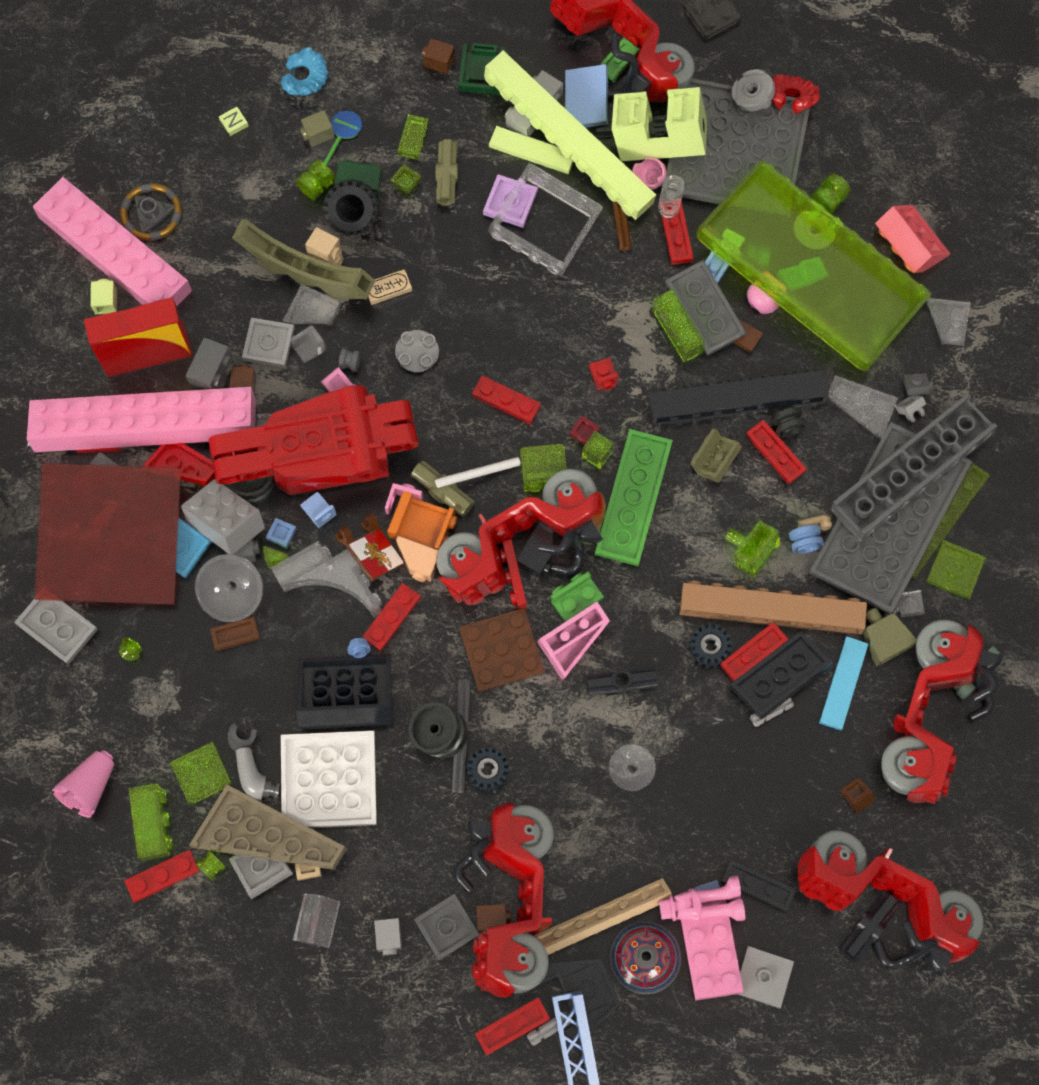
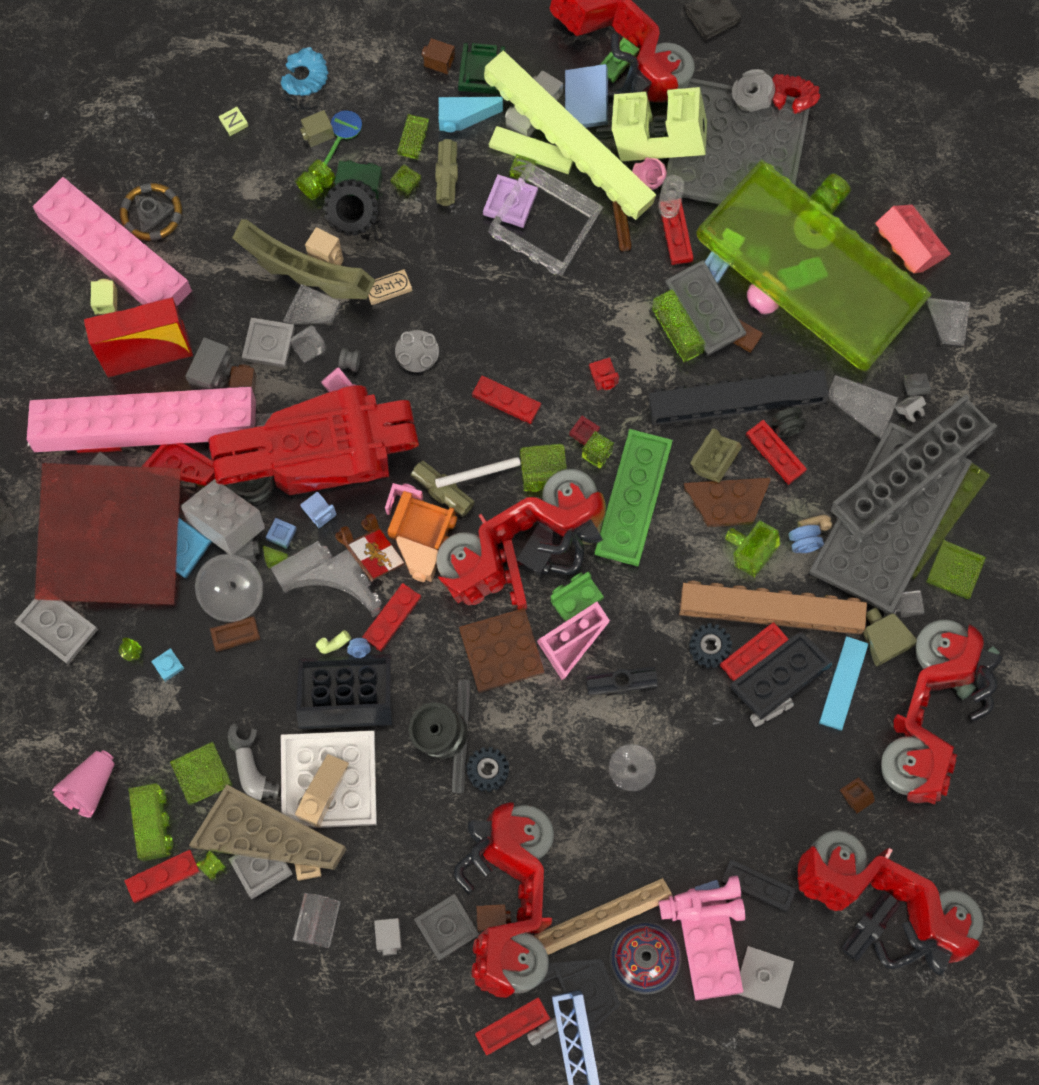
none -> medium azure plate [151,648,184,682]
none -> tan slope [295,754,349,828]
none -> yellowish green arm [316,630,351,654]
none -> medium azure slope [439,97,503,132]
none -> clear neon green tile [509,154,536,182]
none -> reddish brown wing [683,478,770,527]

